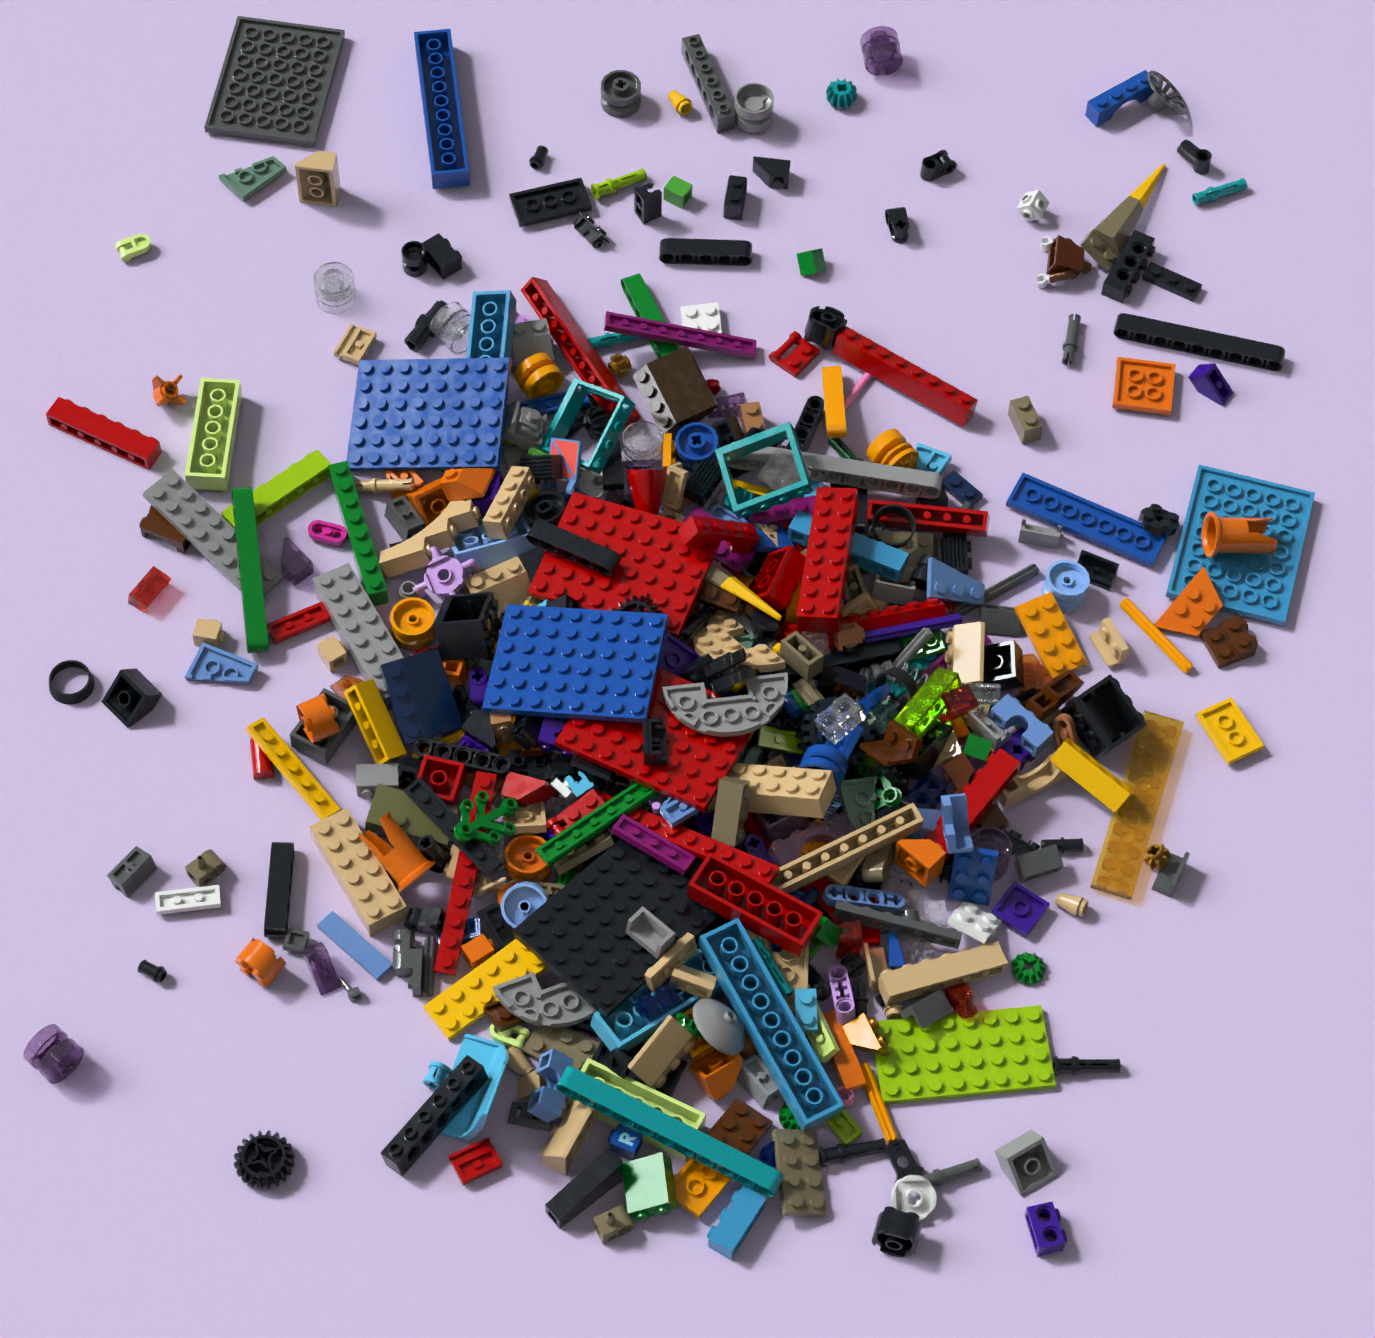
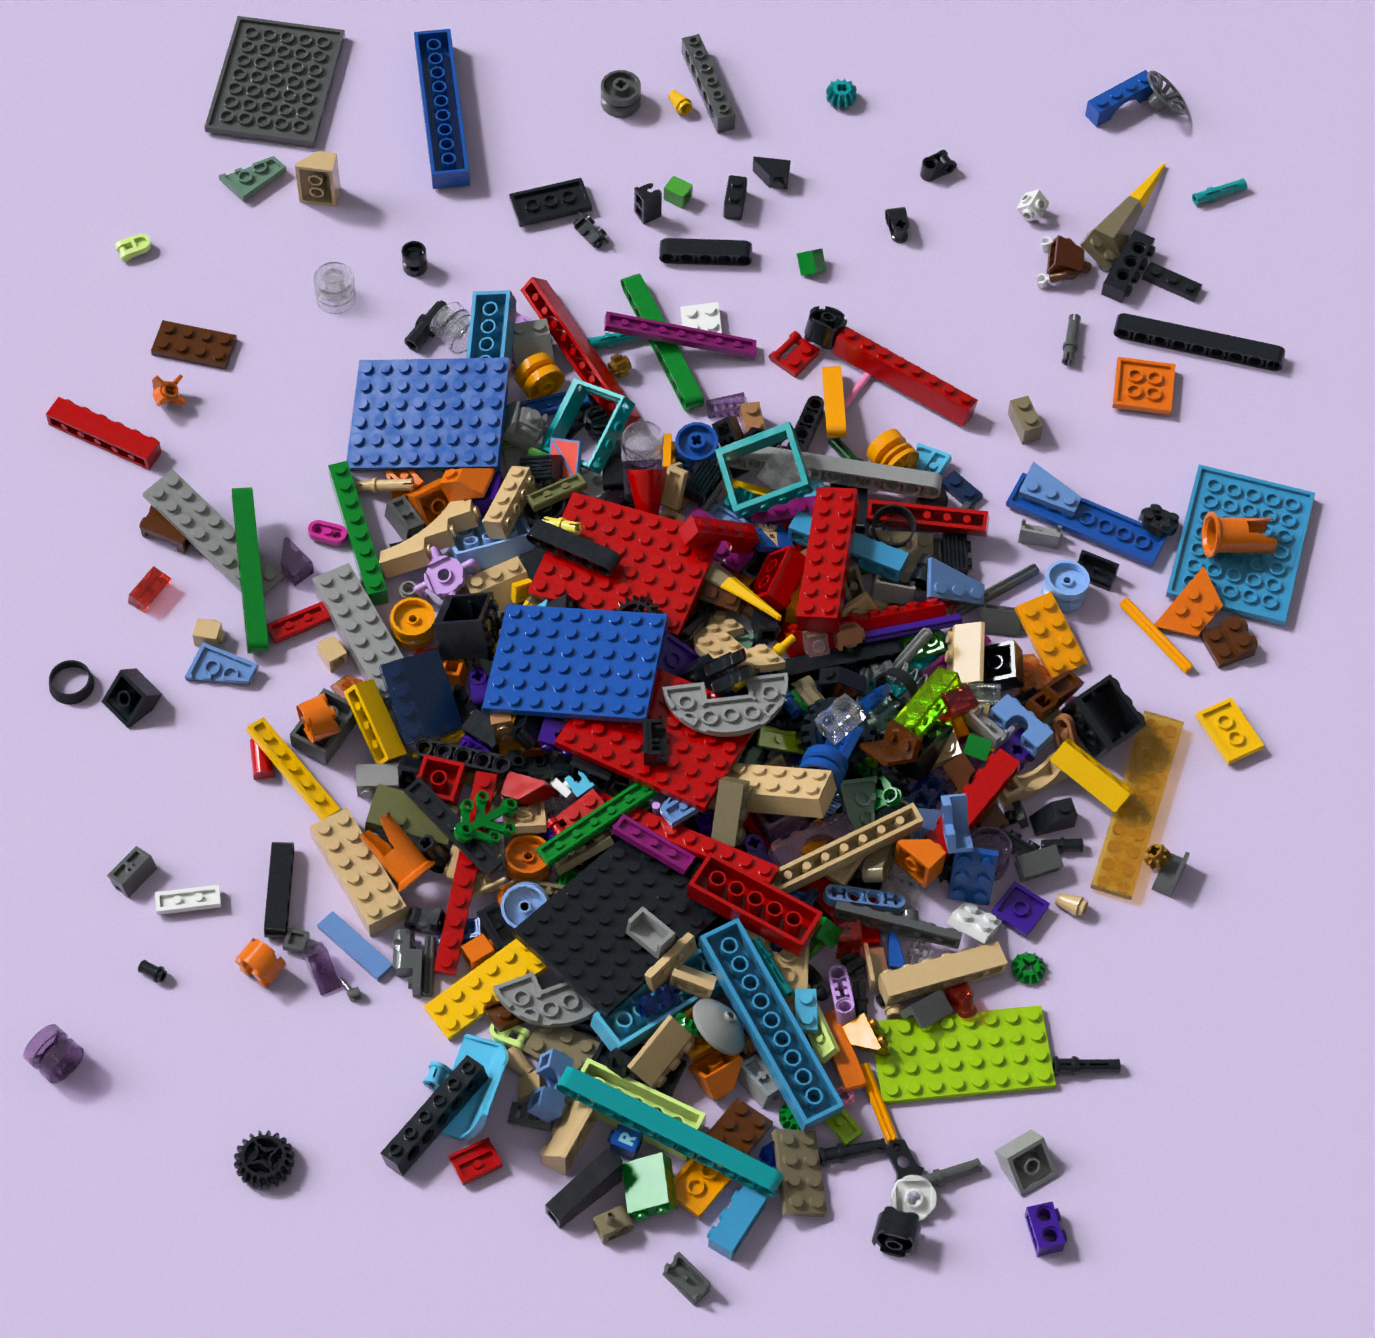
yellowish green brick [185,378,242,491] -> none
dark tan piece [185,849,226,887] -> none
lime brick [221,449,331,529] -> none
tan plate [334,323,377,365] -> none
black brick [422,233,462,280] -> none
black pin [529,145,548,170] -> none
lime pin [591,168,647,200] -> none
dark brown slope [632,346,719,441] -> none
red plate [706,379,721,396] -> none
light grey wheel [734,83,774,133] -> none
dark tan brick [779,631,824,681] -> none
clear purple wheel [860,26,903,76] -> none
clear brick [919,900,948,928] -> none
tan bracket [1089,617,1129,668] -> none
black piece [1177,139,1212,174] -> none
dark purple slope [1188,363,1234,406] -> none
none -> reddish brown plate [151,320,237,370]
none -> yellow plate [511,578,532,604]
none -> olive tile [525,472,589,512]
none -> light yellow pin [543,516,582,535]
none -> dark grey hinge [662,1252,711,1306]
none -> black tile [1004,800,1029,829]
none -> medium blue wing [1018,462,1082,517]
none -> black slope [1029,797,1078,836]

